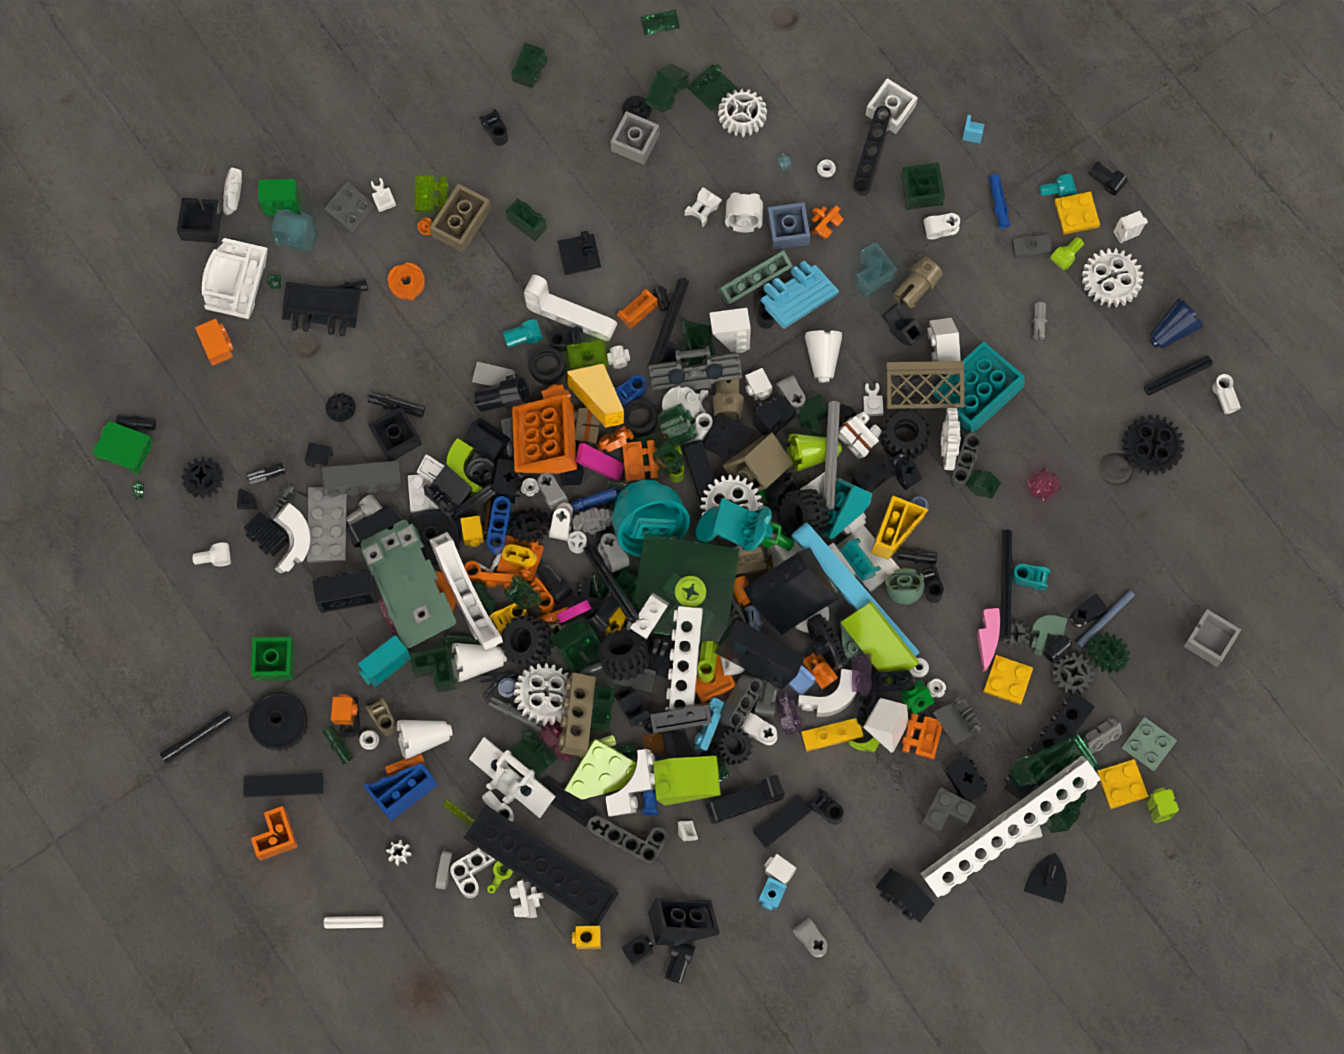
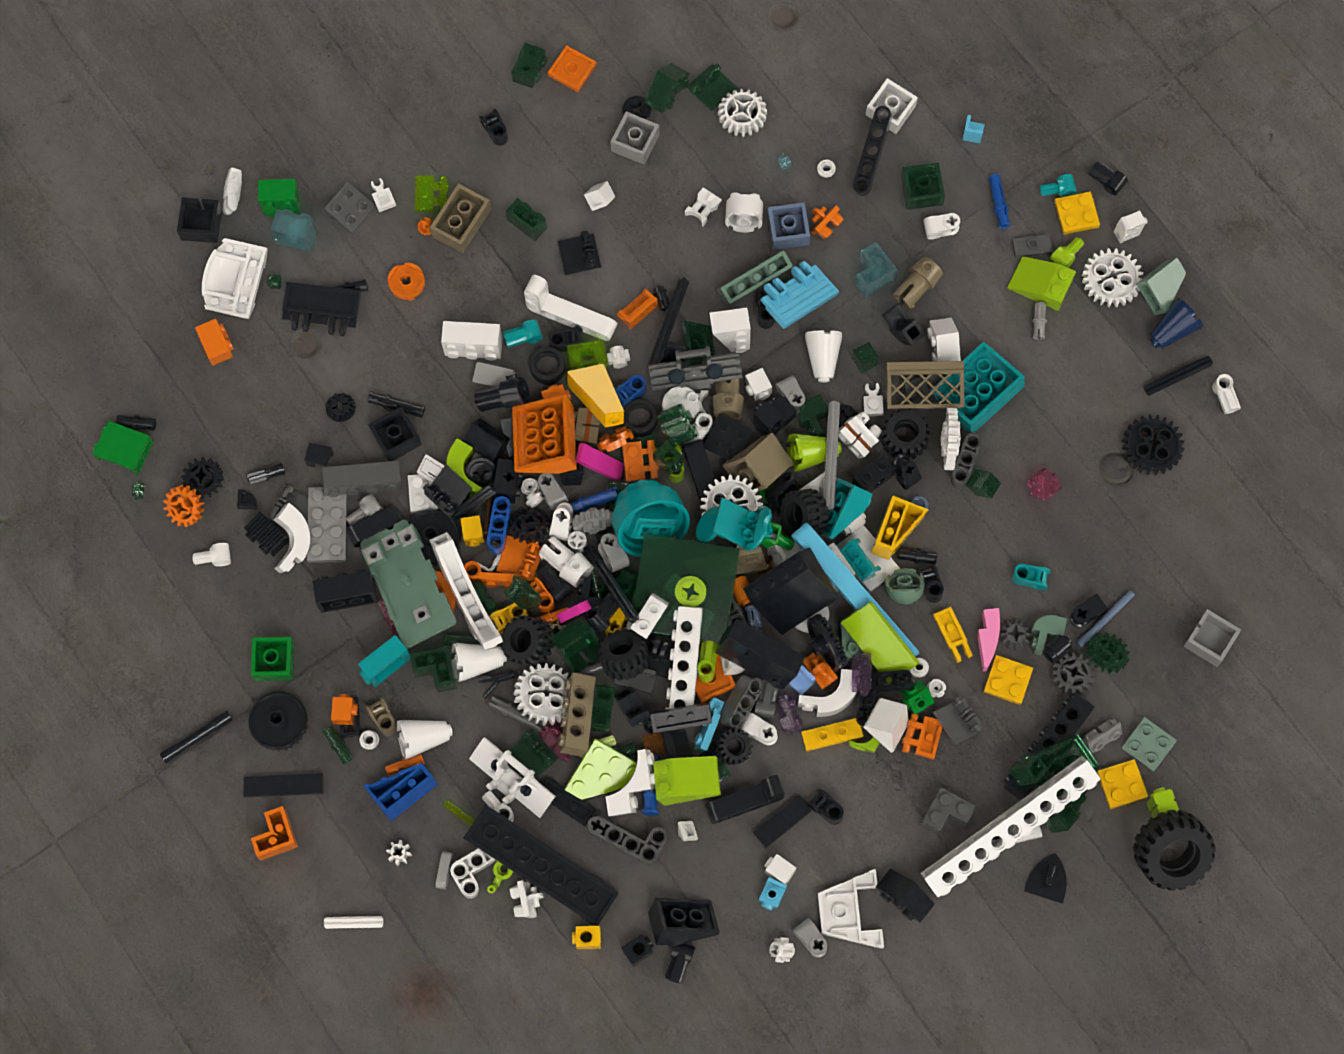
sand blue plate [498,678,516,697] -> none
yellow beam [502,544,537,568] -> none
clear green plate [641,10,680,35] -> none
black brick [944,756,988,802] -> none
black axle [1000,530,1012,639] -> none
none -> orange gear [163,485,204,527]
none -> white brick [441,321,503,361]
none -> white plate [526,491,544,508]
none -> white piece [539,537,594,588]
none -> orange tile [547,45,597,92]
none -> white panel [584,181,615,211]
none -> white gear [770,937,795,963]
none -> white wing [818,869,884,949]
none -> clear green brick [852,342,879,374]
none -> yellow hinge [933,606,973,663]
none -> lime slope [1007,256,1076,311]
none -> black tyre [1133,810,1216,891]
none -> slope [1136,258,1186,315]

